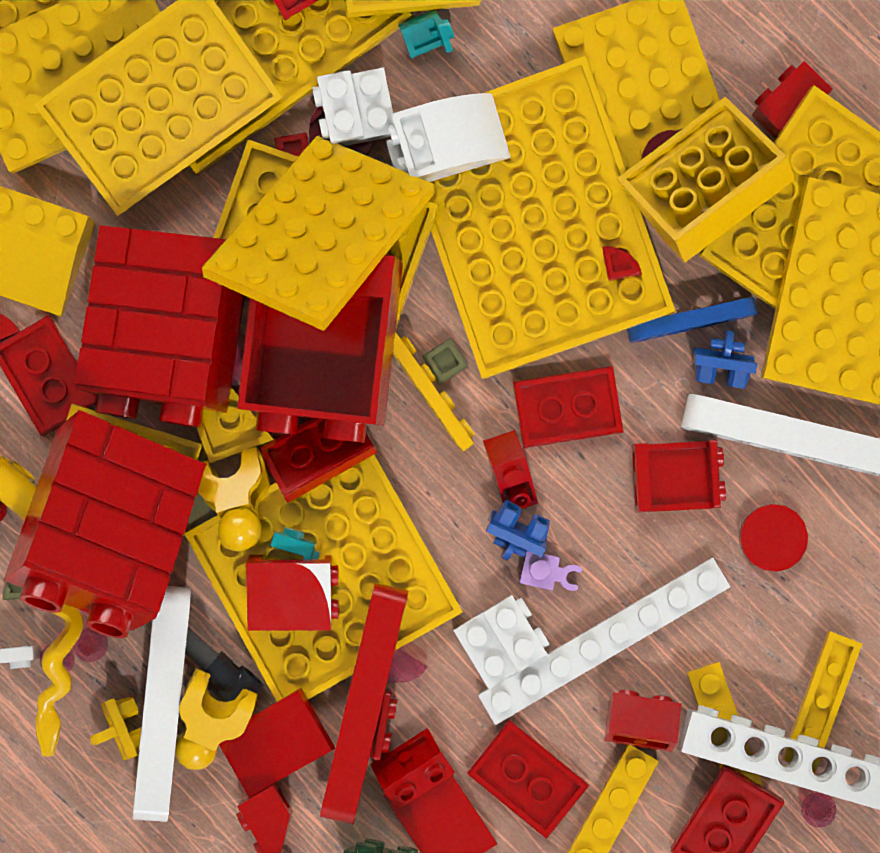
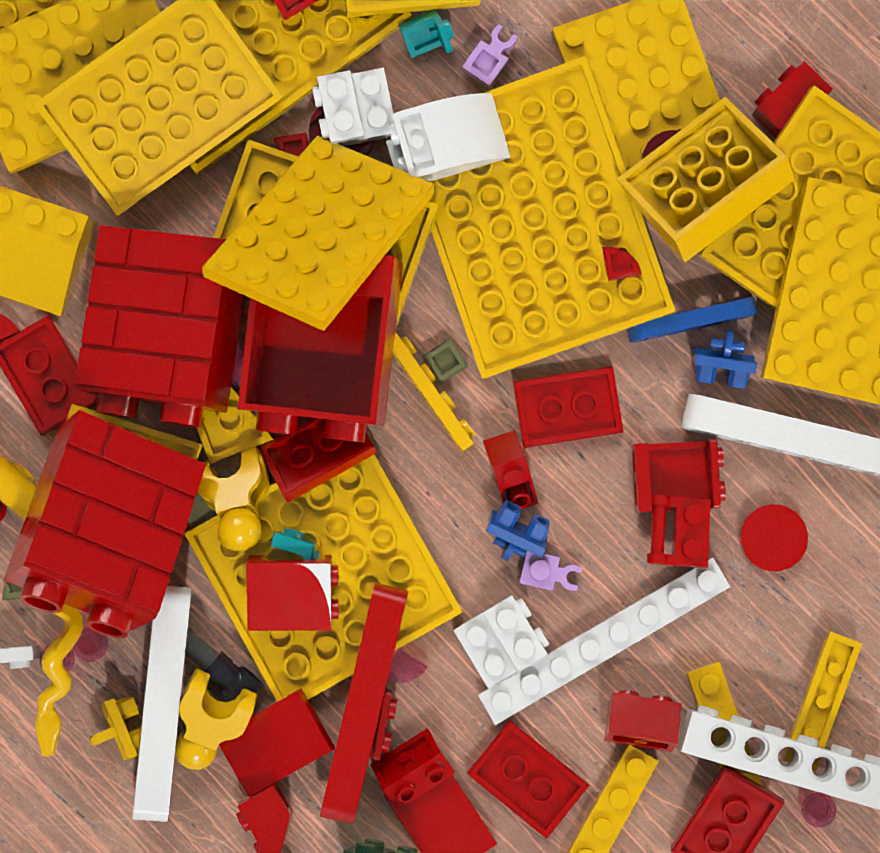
none -> lavender plate [462,24,517,89]
none -> red plate [647,495,711,568]

